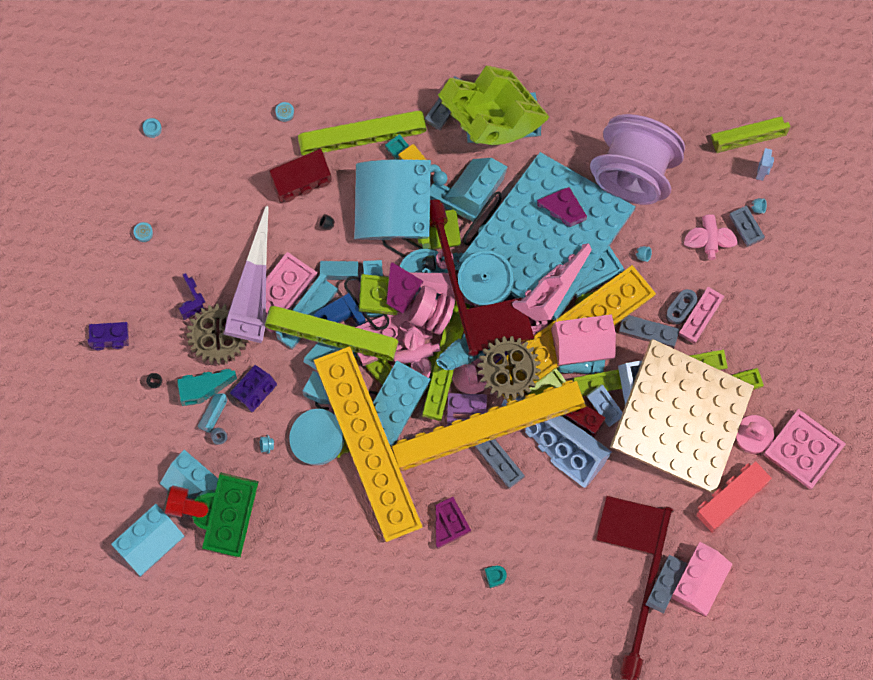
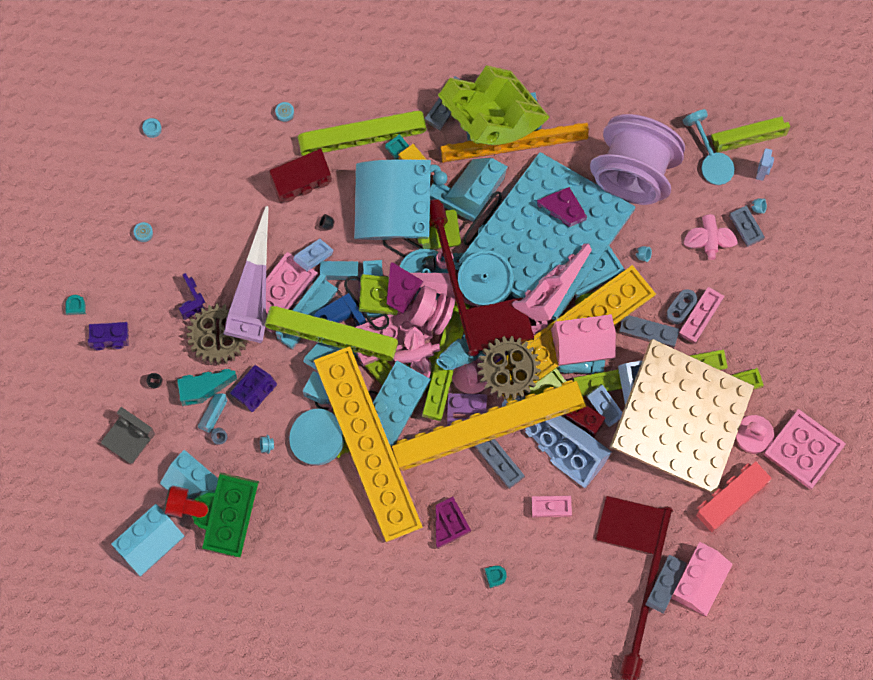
none -> teal tile [66,295,86,315]
none -> dark grey bracket [101,407,155,464]
none -> light blue plate [293,239,333,271]
none -> light orange plate [441,123,589,163]
none -> bright pink plate [531,496,572,517]
none -> medium azure piece [682,109,735,185]

